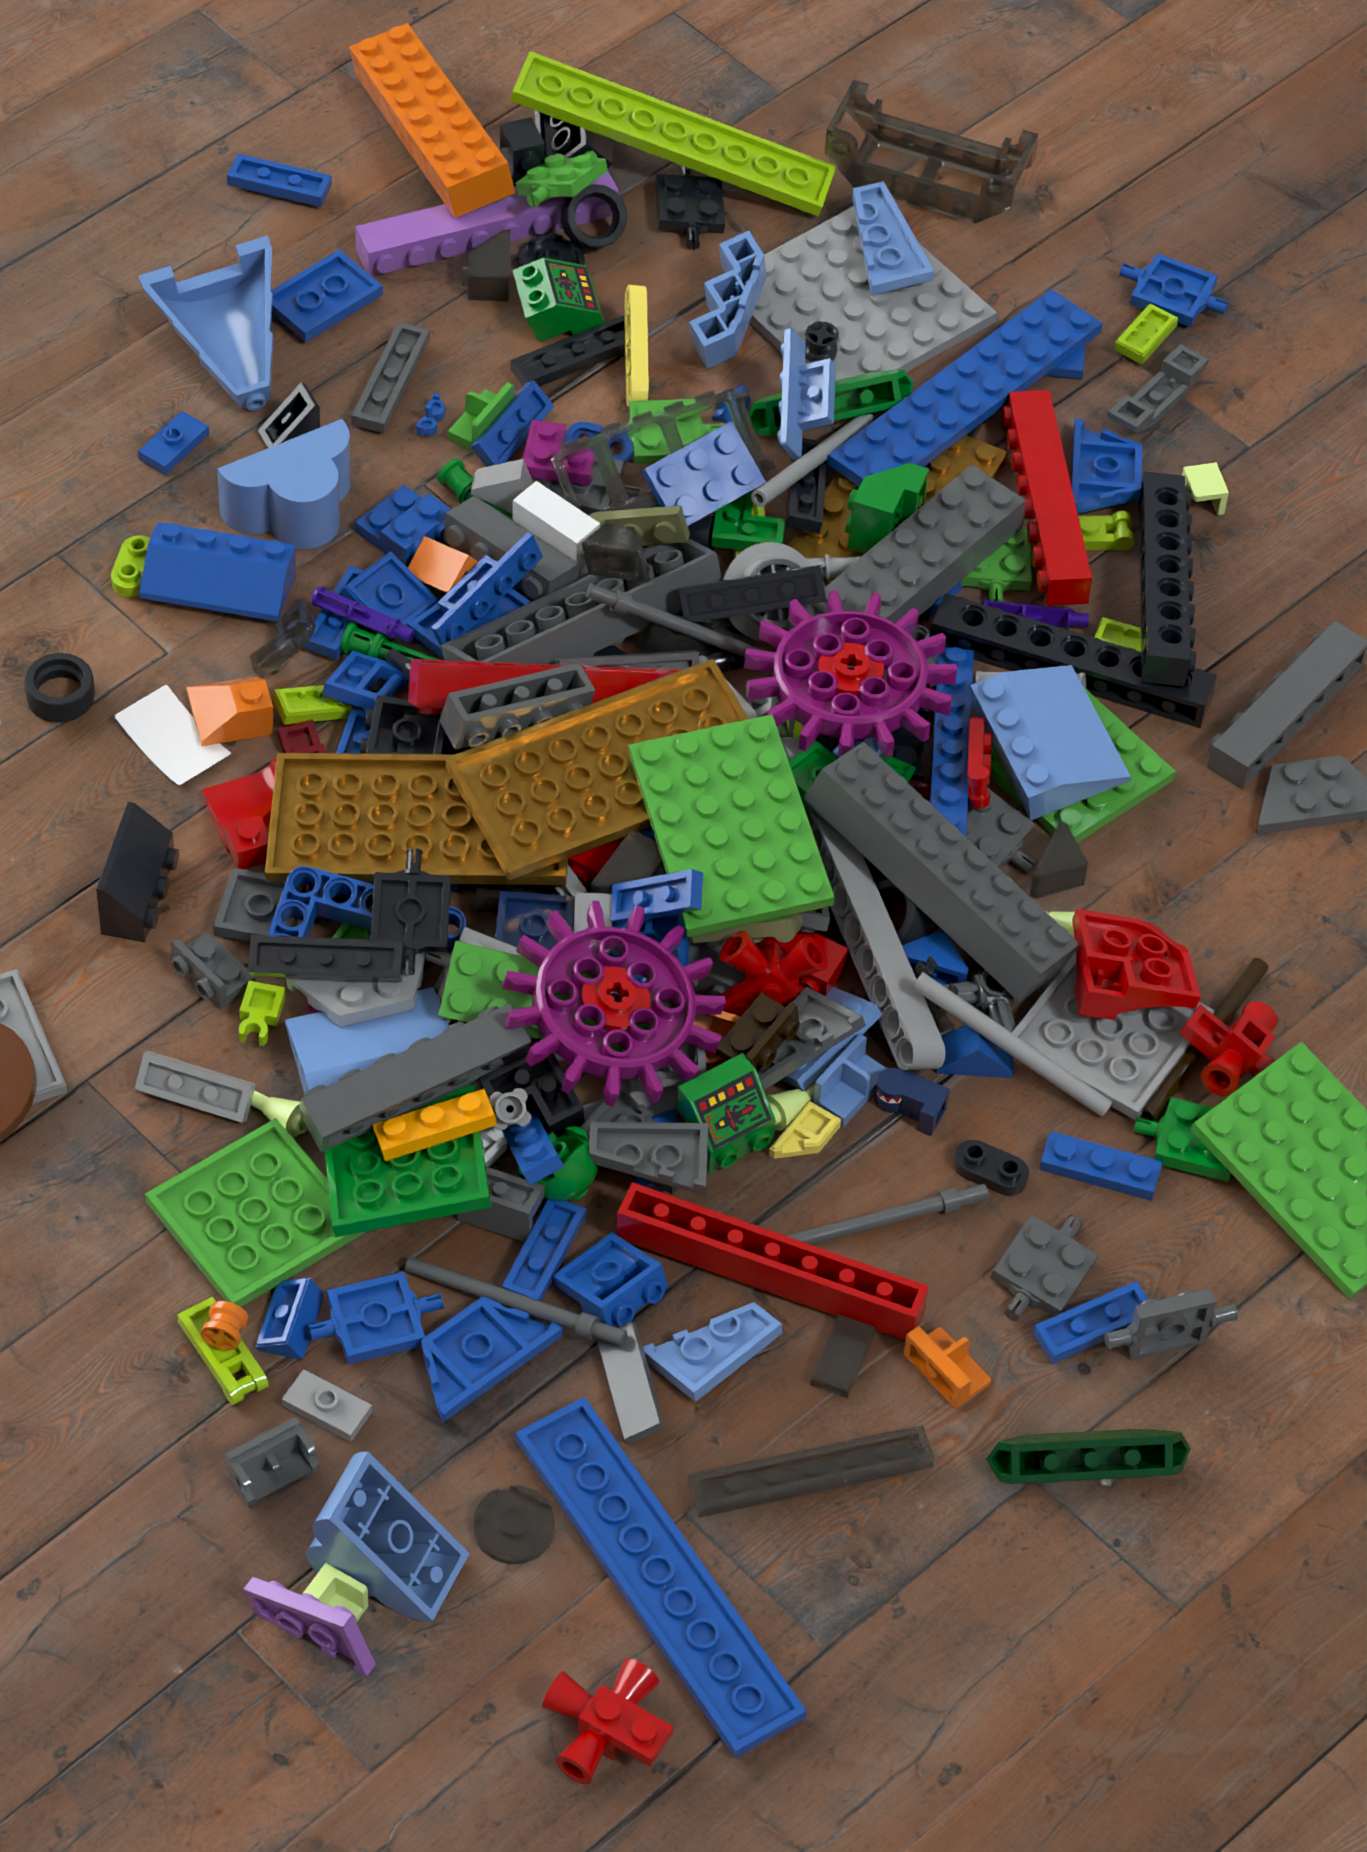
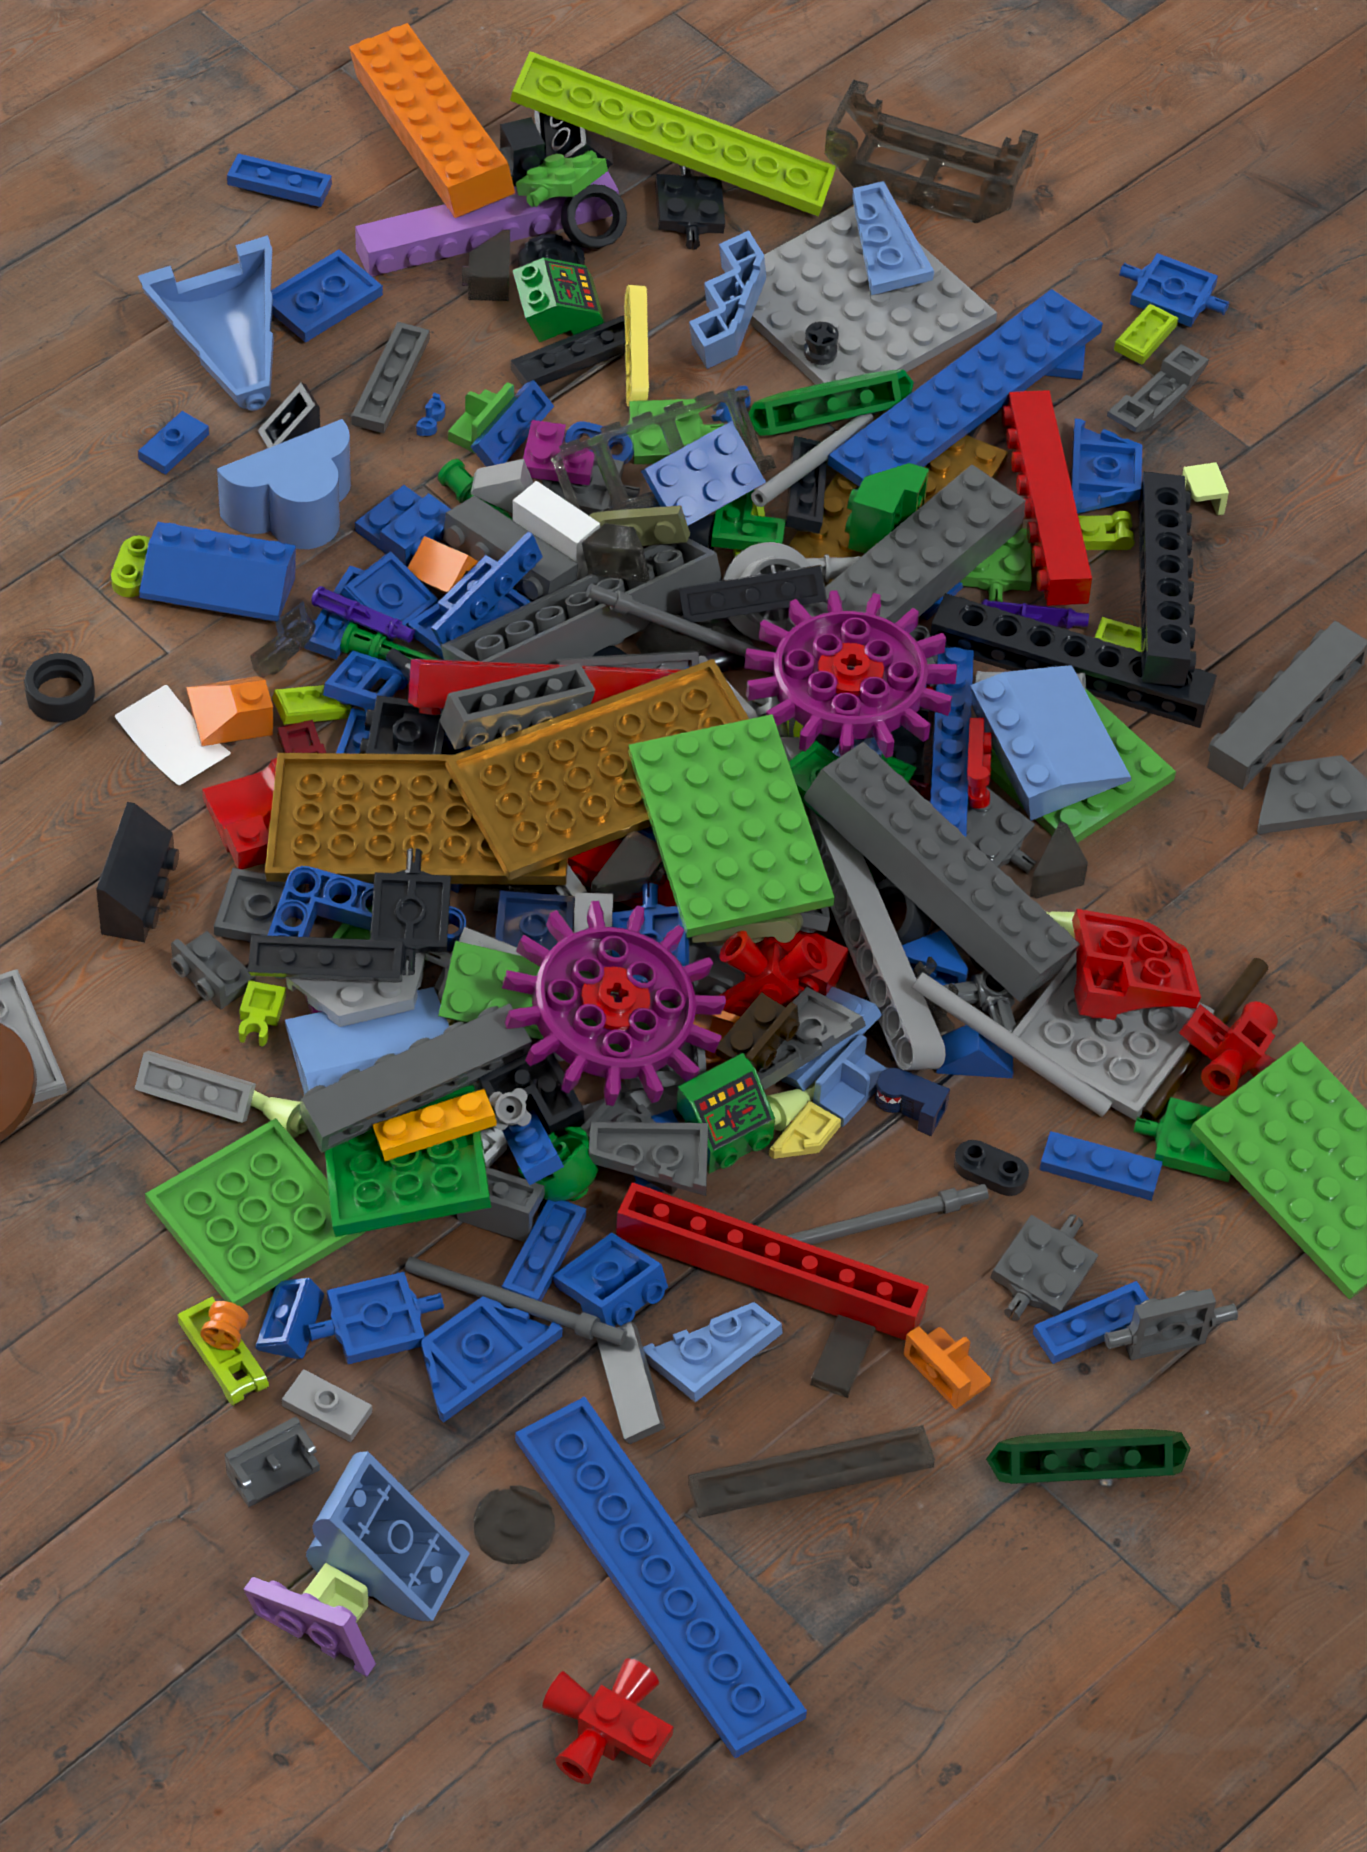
blue plate [610,869,703,924] -> none
medium blue bracket [777,328,836,461] -> none

